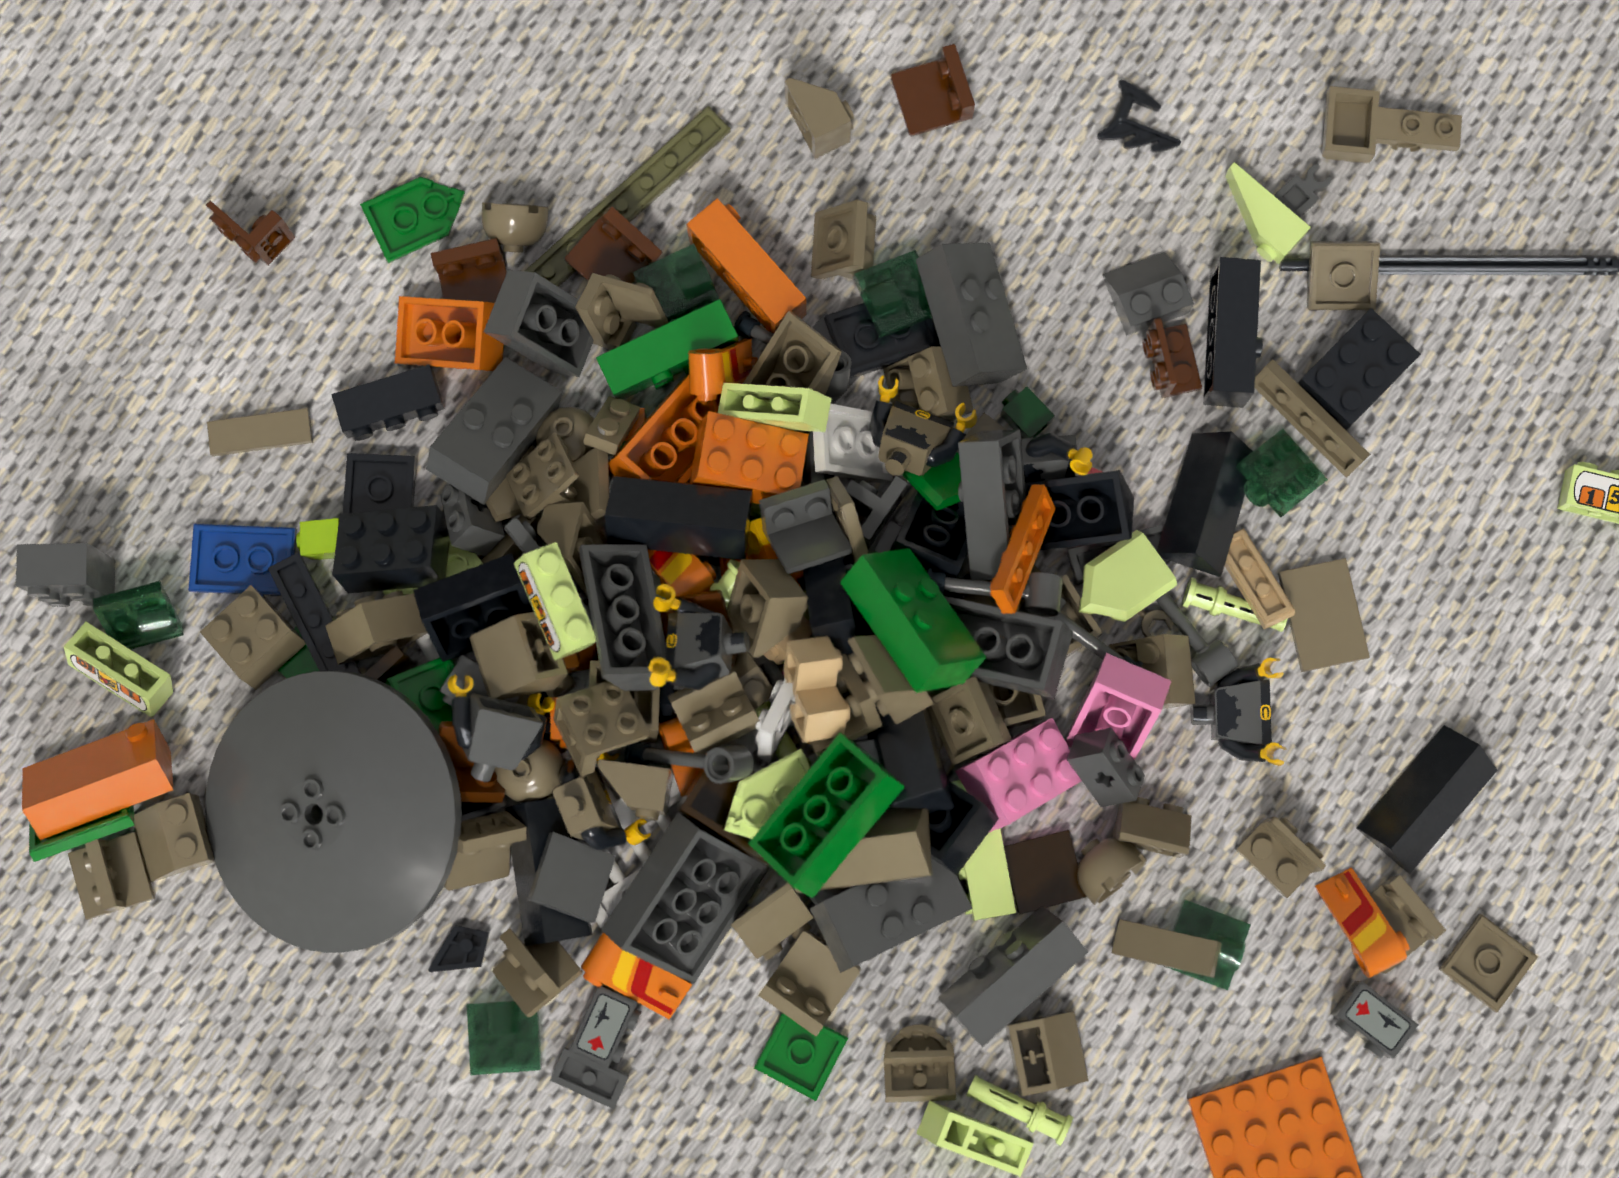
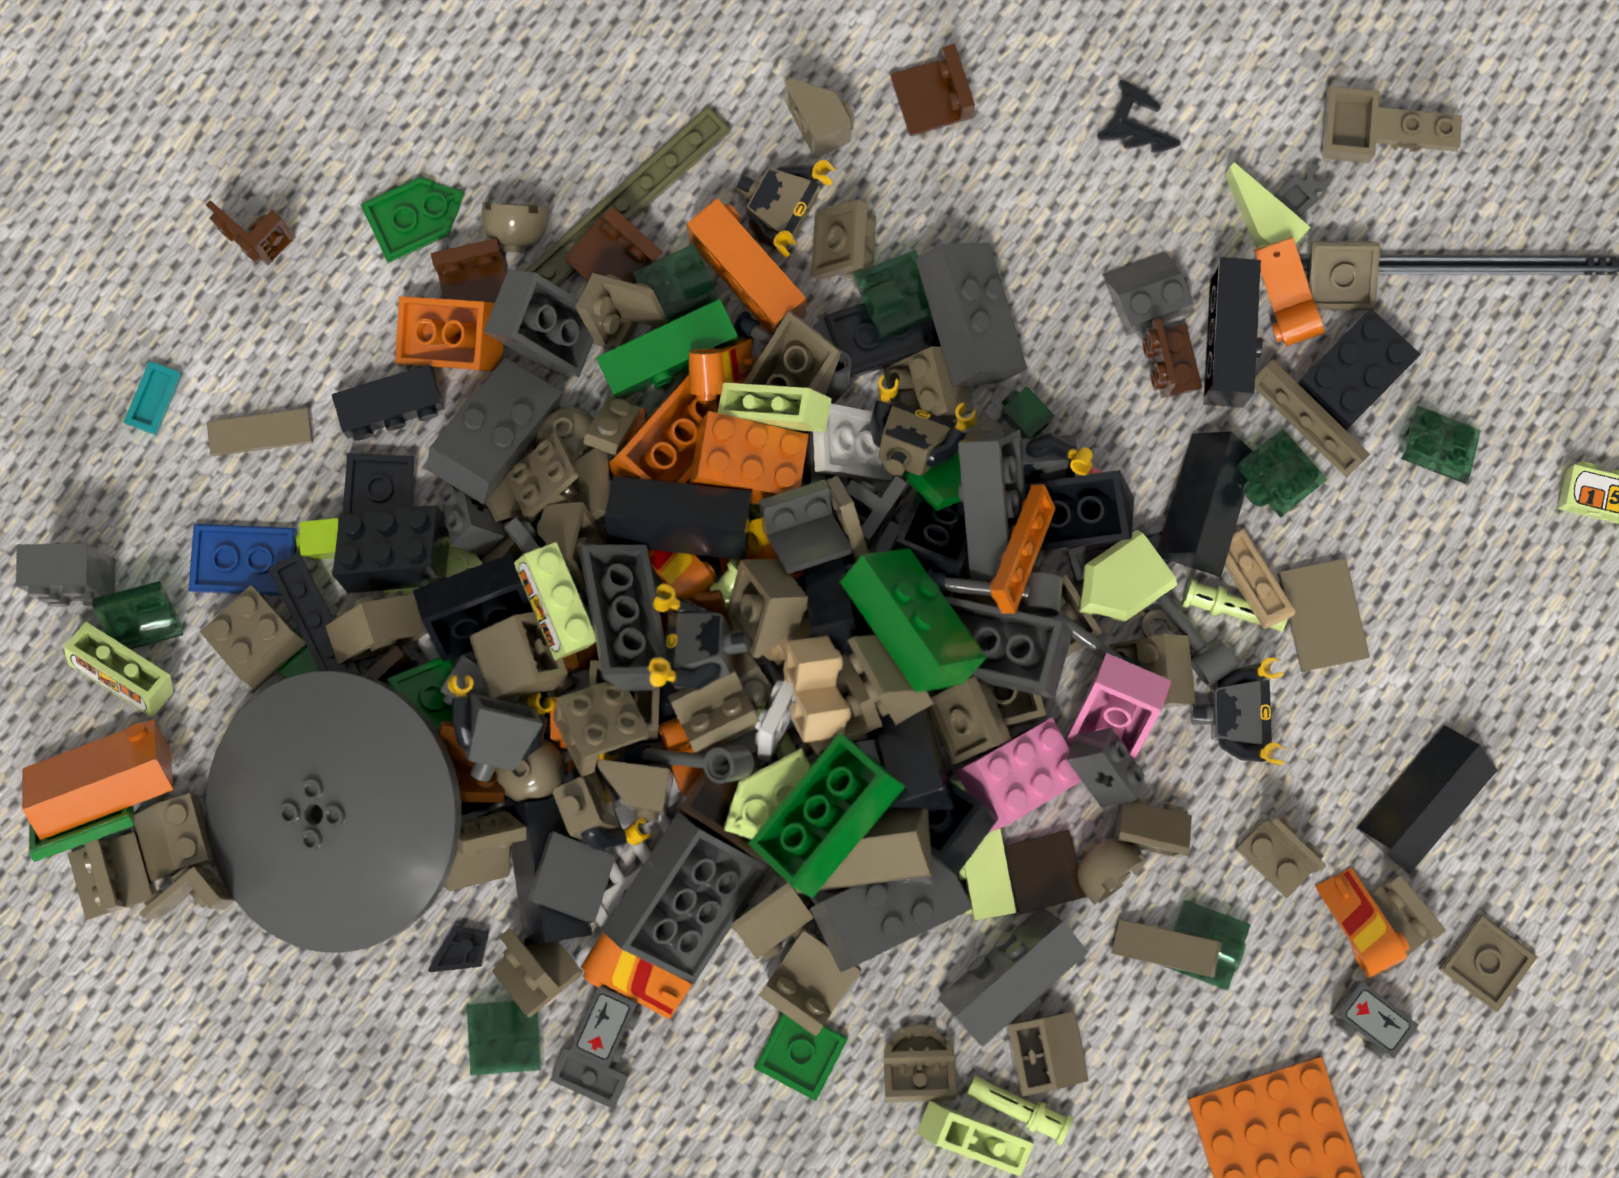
none -> teal tile [123,361,183,436]
none -> dark tan bracket [139,866,235,920]
none -> torso [735,160,836,257]
none -> orange door [1253,236,1325,347]
none -> clear green plate [1399,405,1481,484]

